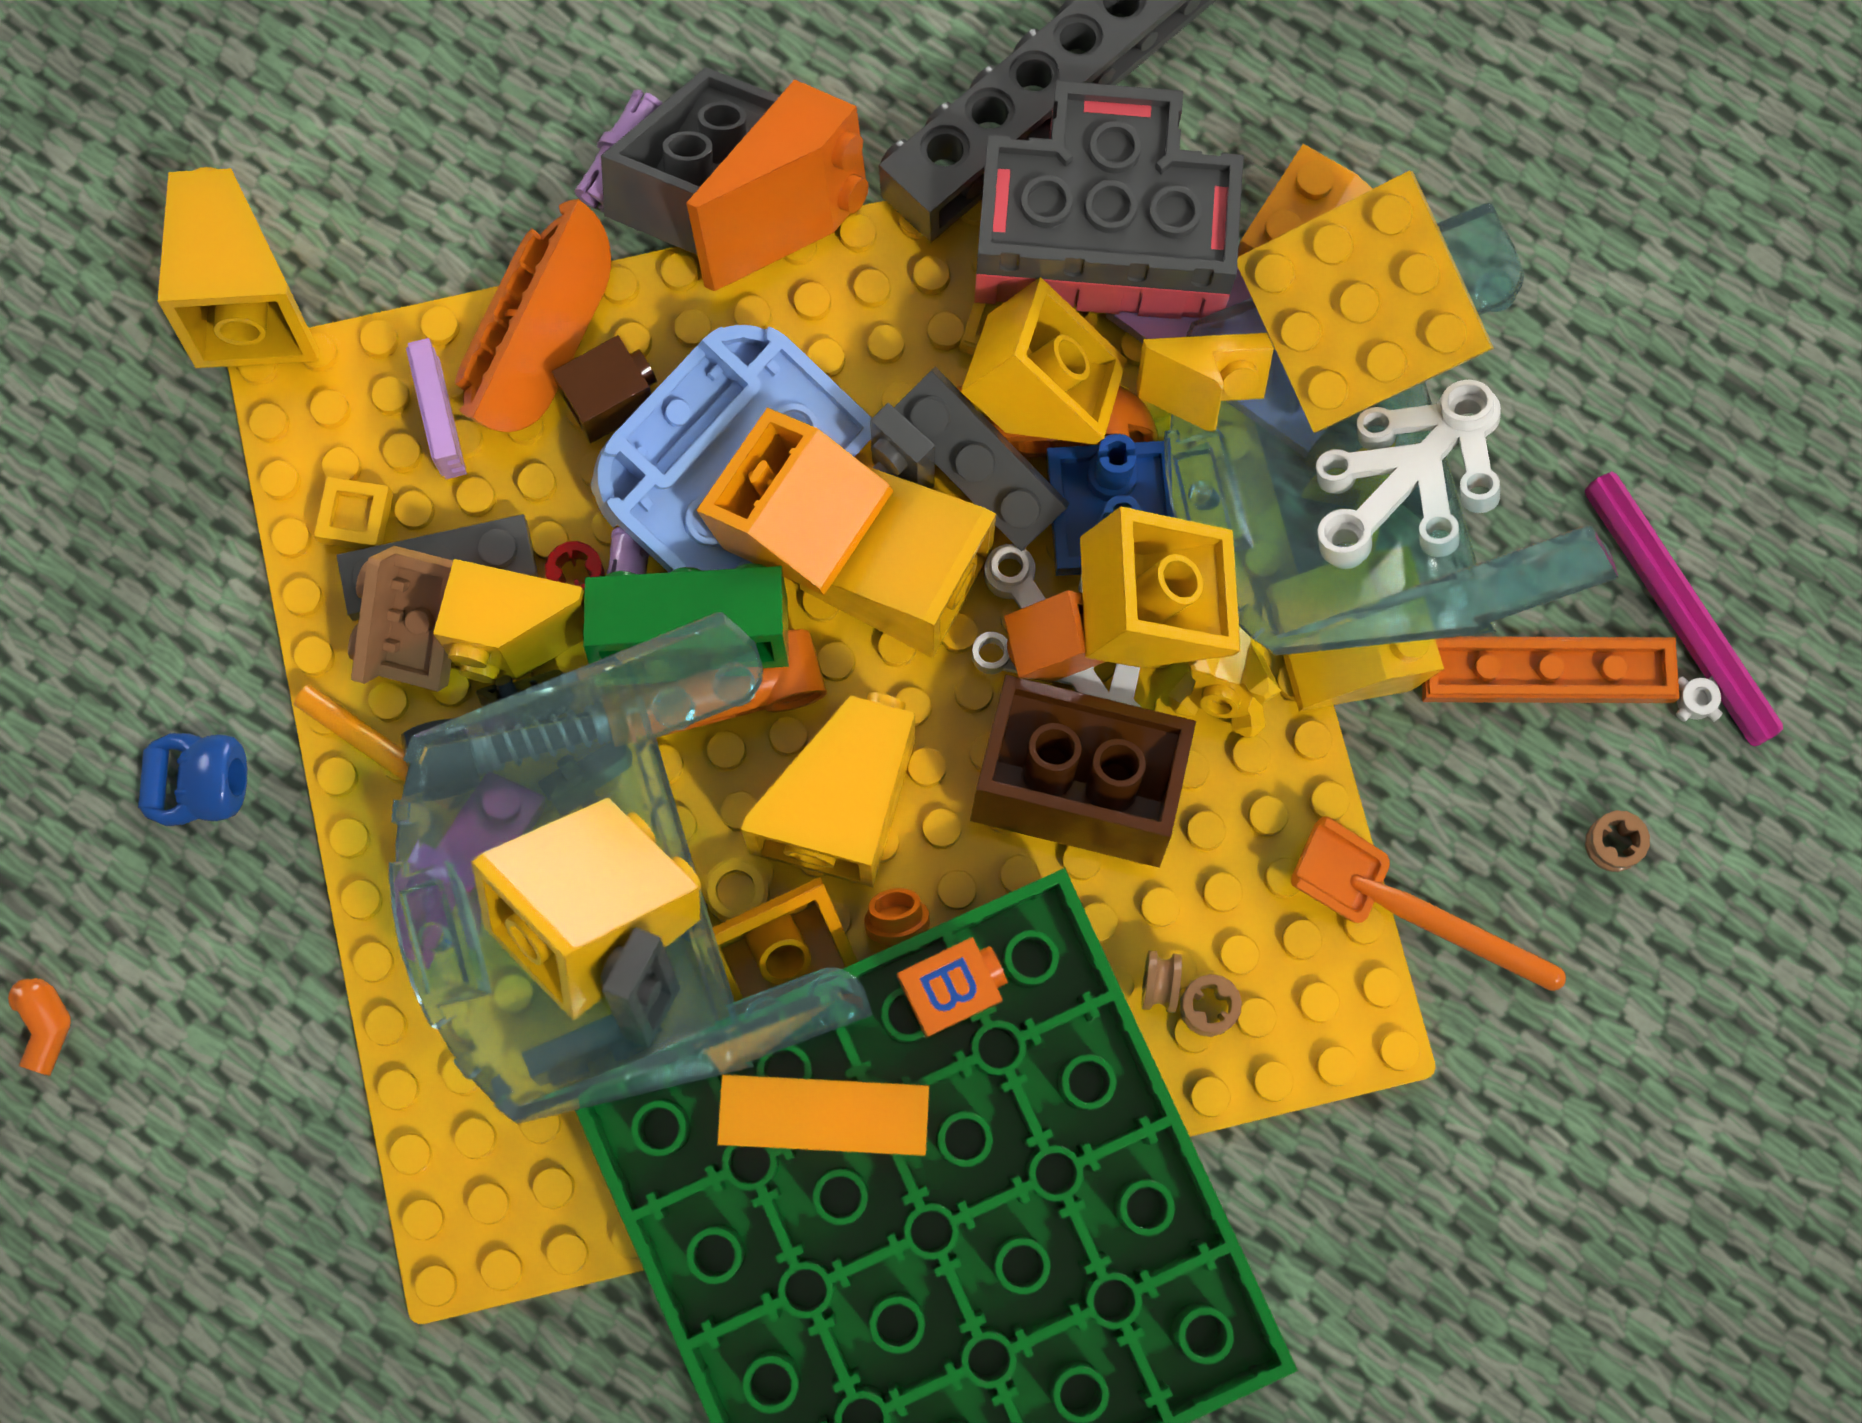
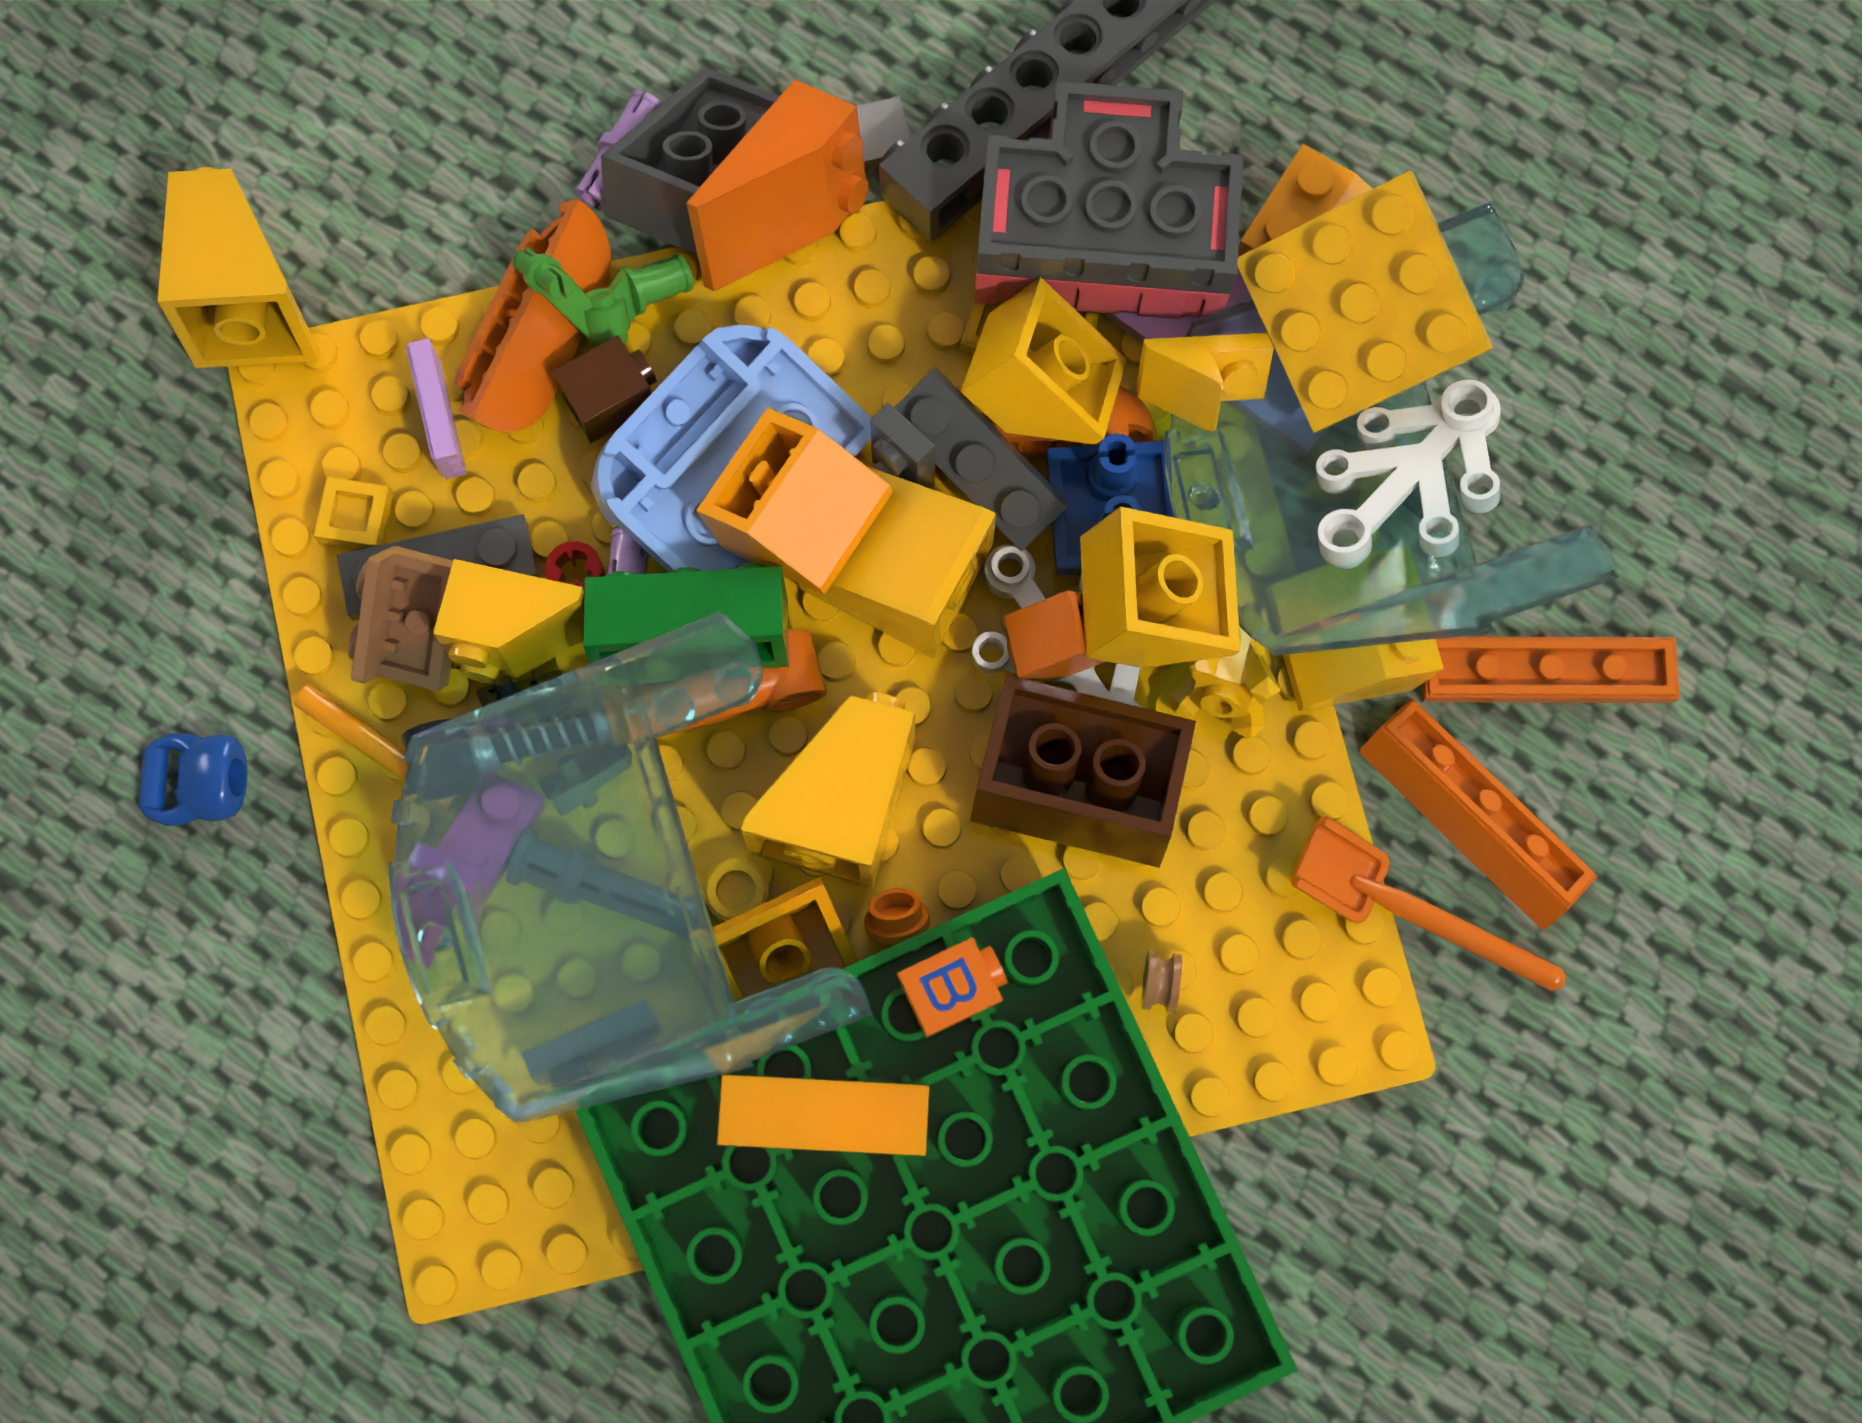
orange arm [8,978,71,1076] -> none
yellow slope [471,797,701,1021] -> none
dark grey plate [601,927,680,1048] -> none
medium nougat bush [1179,974,1242,1037] -> none
dark pink axle [1585,472,1783,747] -> none
medium nougat bush [1585,810,1650,872] -> none
white piece [1676,676,1723,722] -> none
none -> bright green pin [512,247,694,348]
none -> light grey tile [857,96,911,170]
none -> orange slope [1359,698,1598,930]

